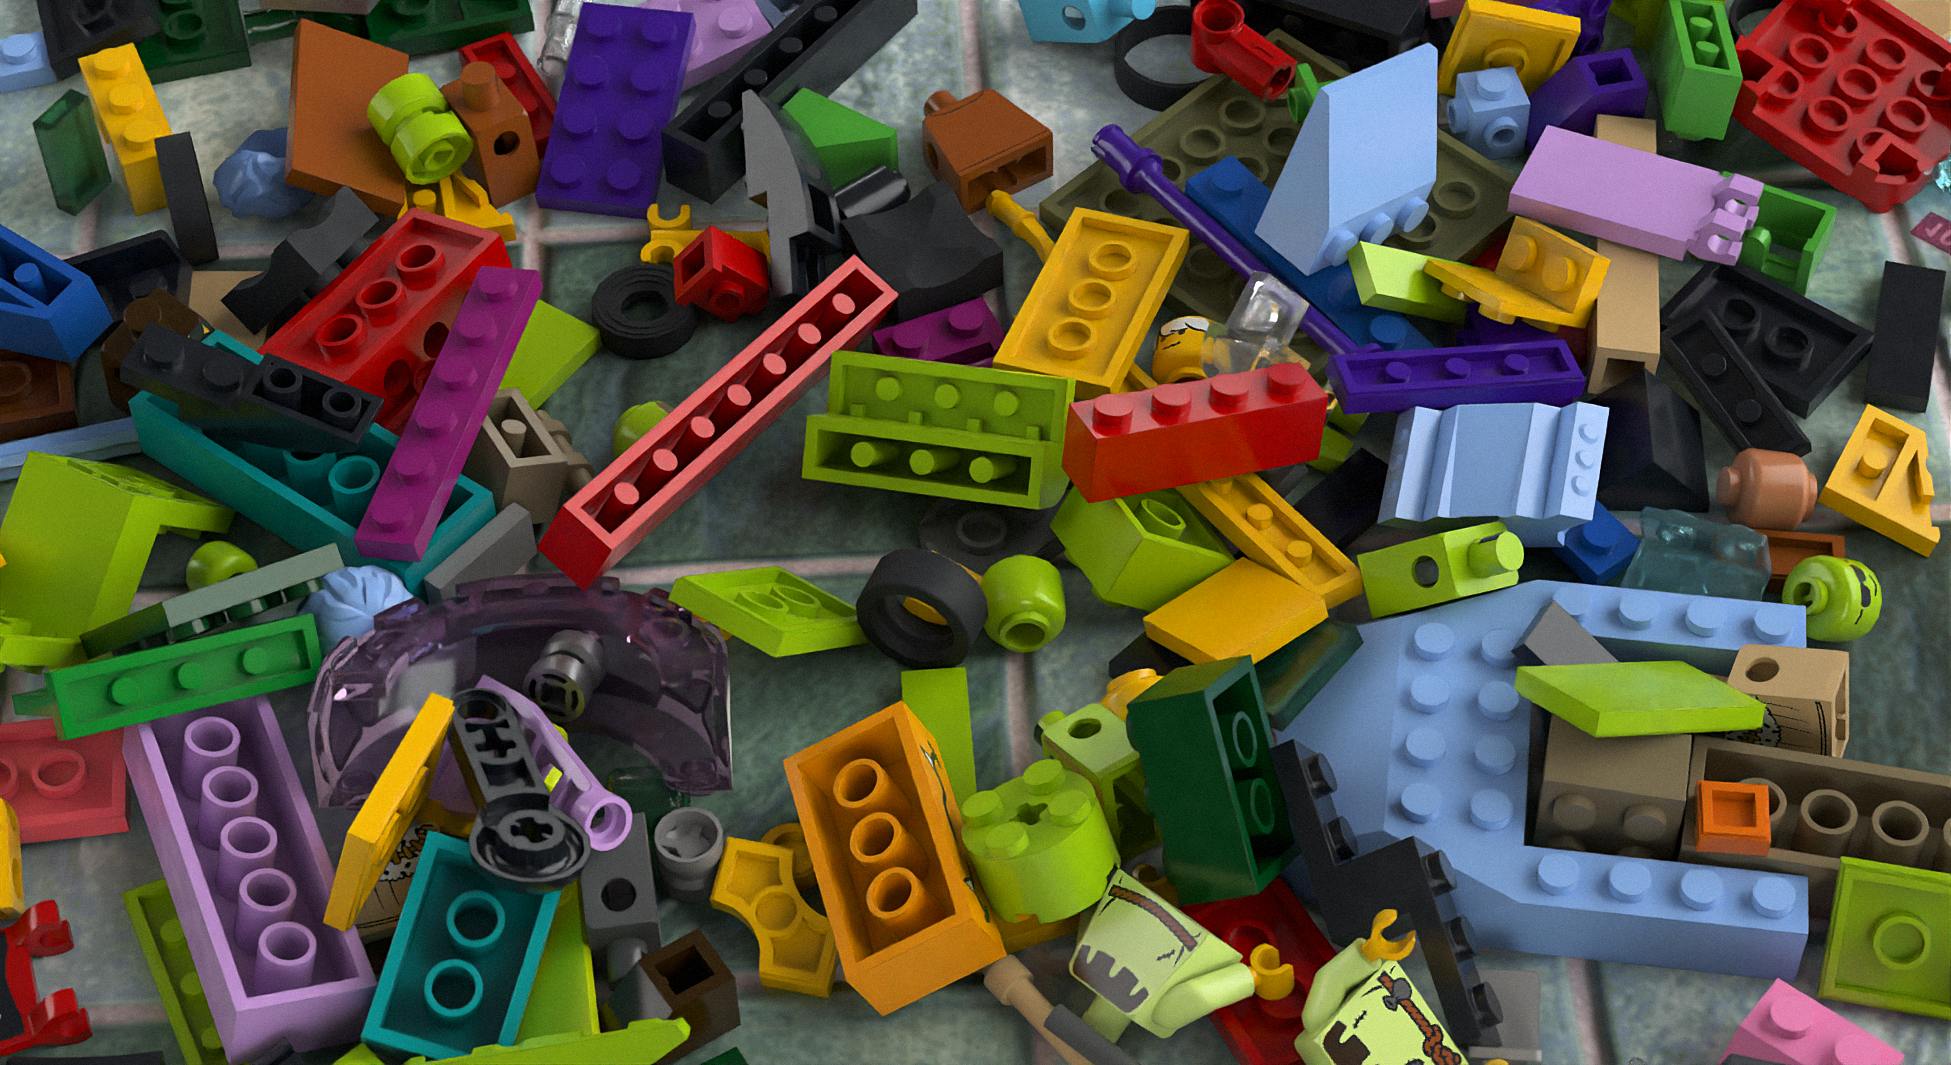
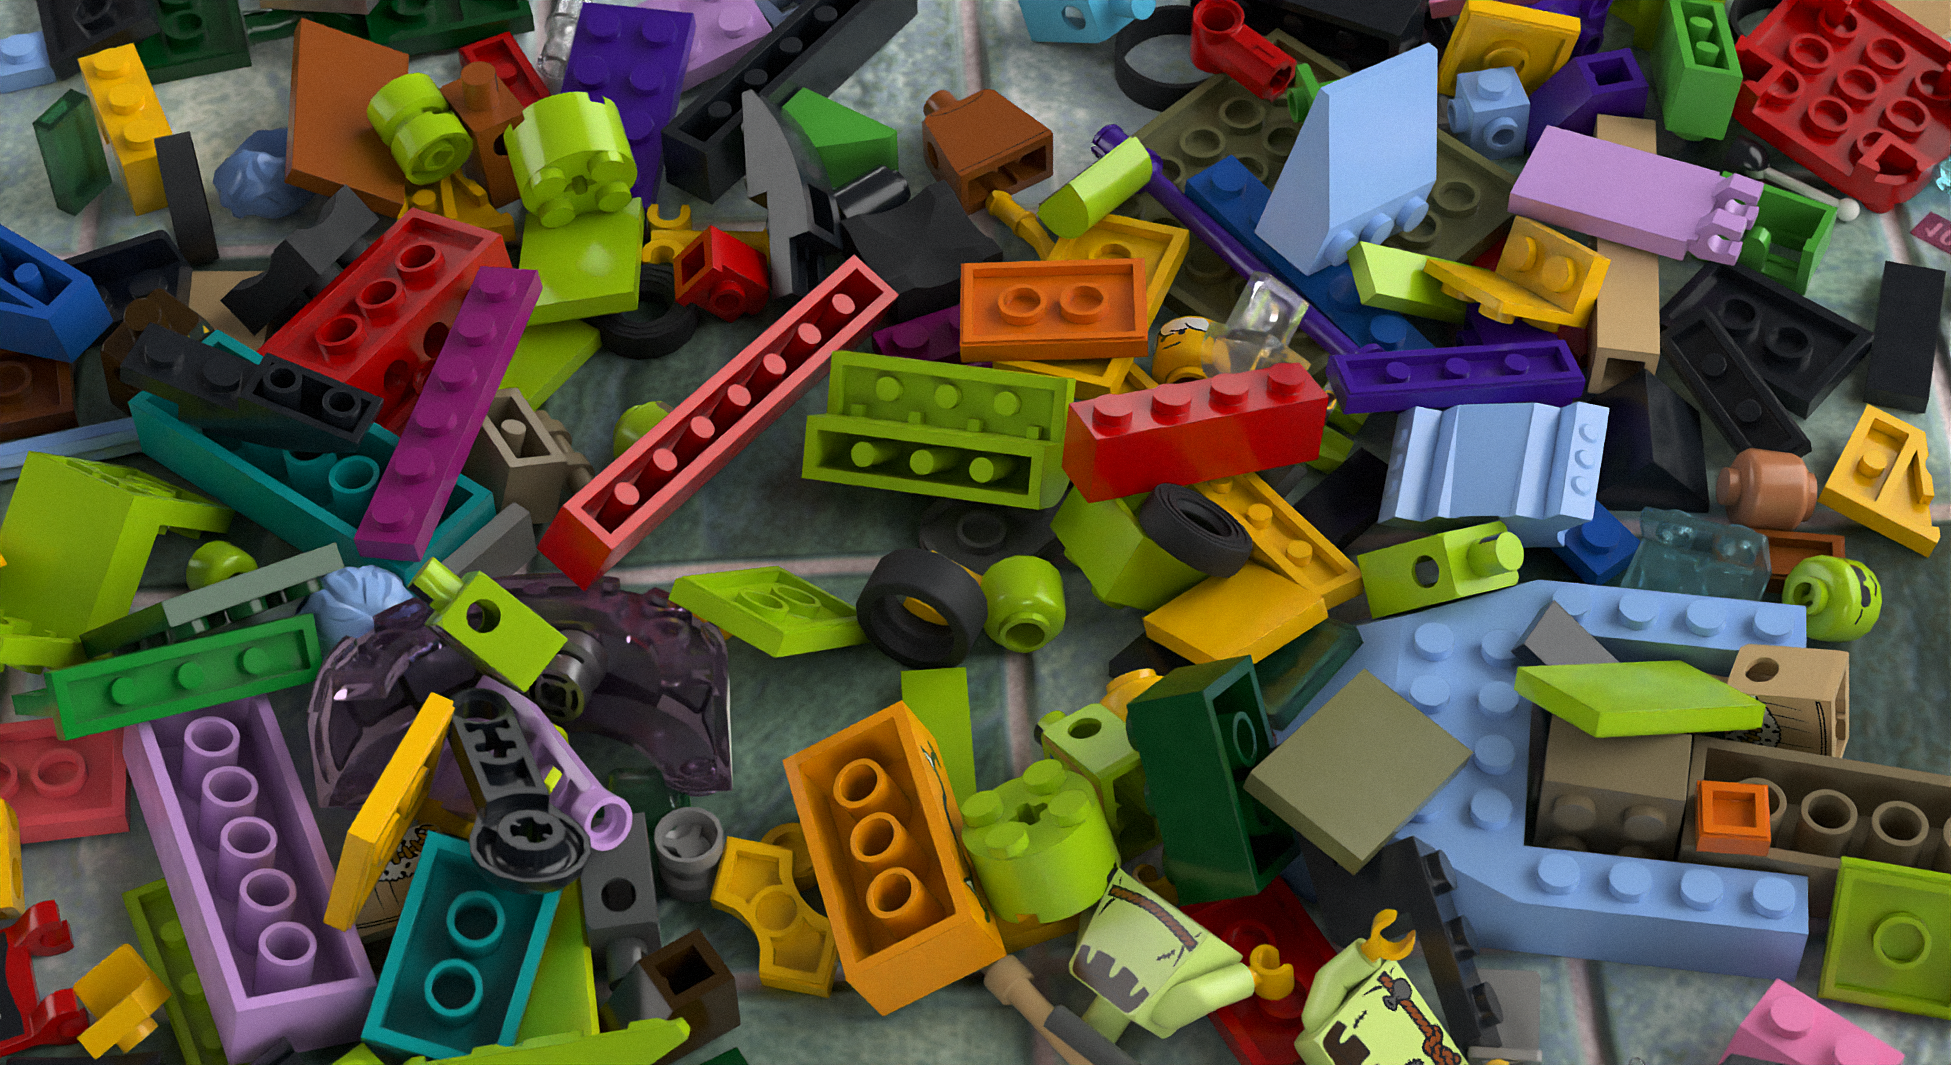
none -> yellow bracket [73,943,173,1060]
none -> lime torso [407,557,568,693]
none -> lime brick [504,92,637,228]
none -> lime tile [519,197,645,327]
none -> orange tile [960,258,1148,363]
none -> lime brick [1036,136,1152,239]
none -> black tyre [1139,483,1253,578]
none -> olive tile [1243,668,1473,875]
none -> hinge [1719,134,1860,221]

